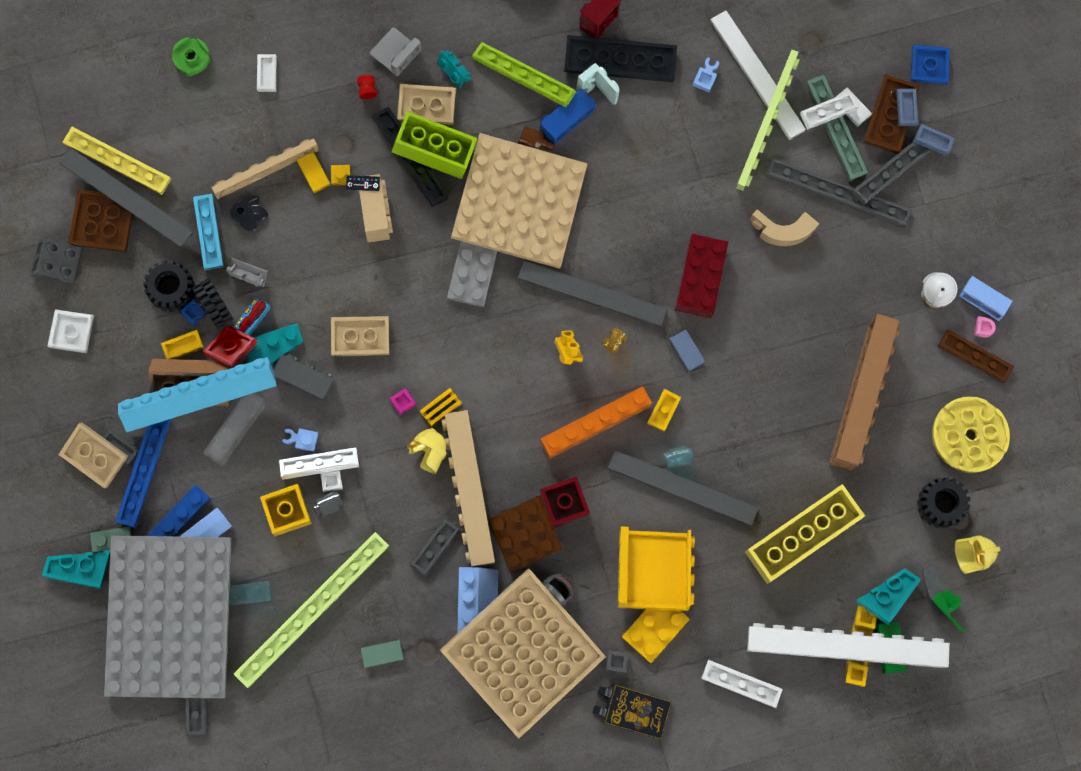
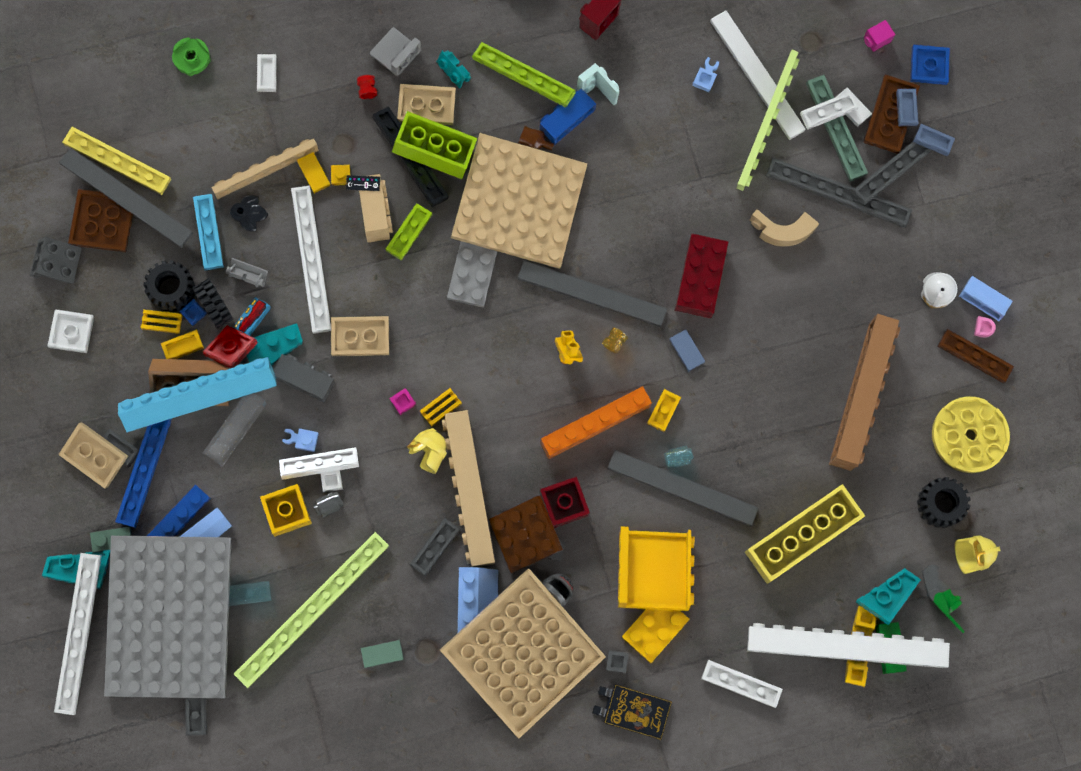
black plate [564,35,677,83] -> none
none -> white tile [54,553,102,715]
none -> yellow tile [141,309,183,334]
none -> white tile [291,185,331,334]
none -> lime plate [386,203,432,261]
none -> dark pink brick [864,20,895,52]

